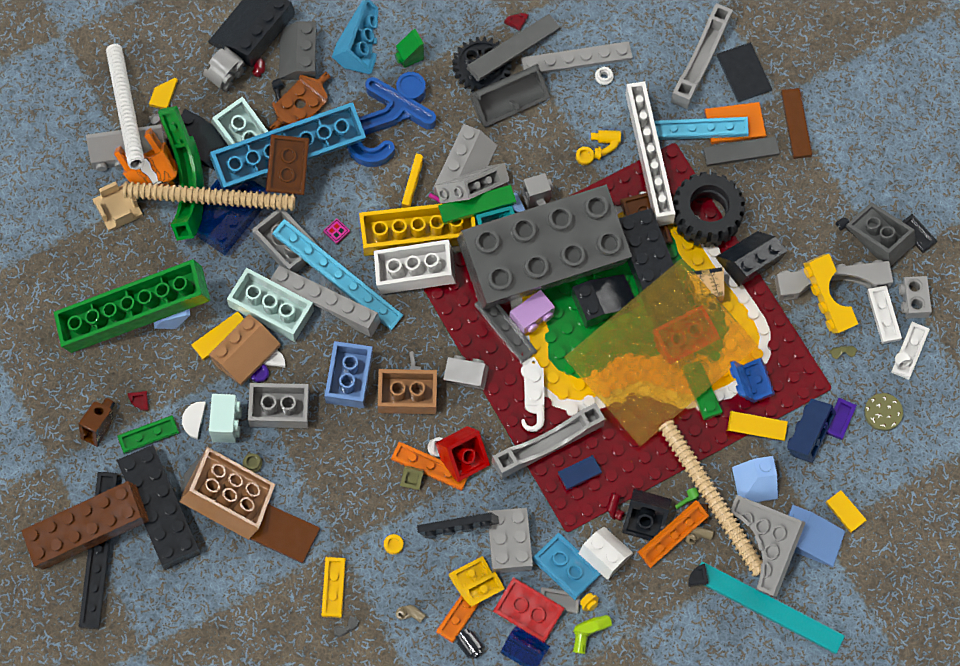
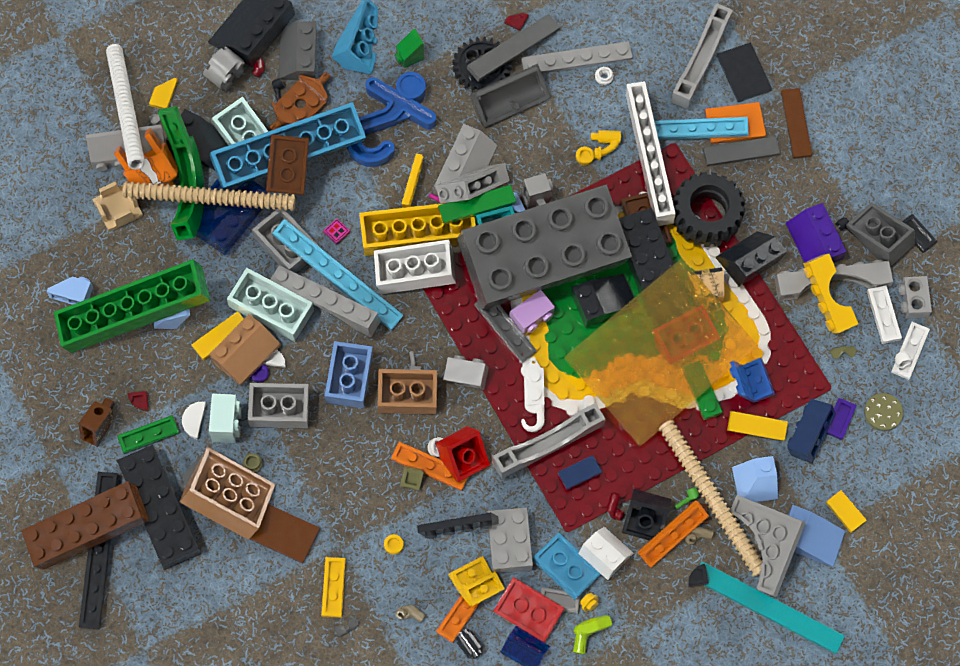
none -> light blue slope [47,277,93,305]
none -> dark purple slope [785,203,846,263]

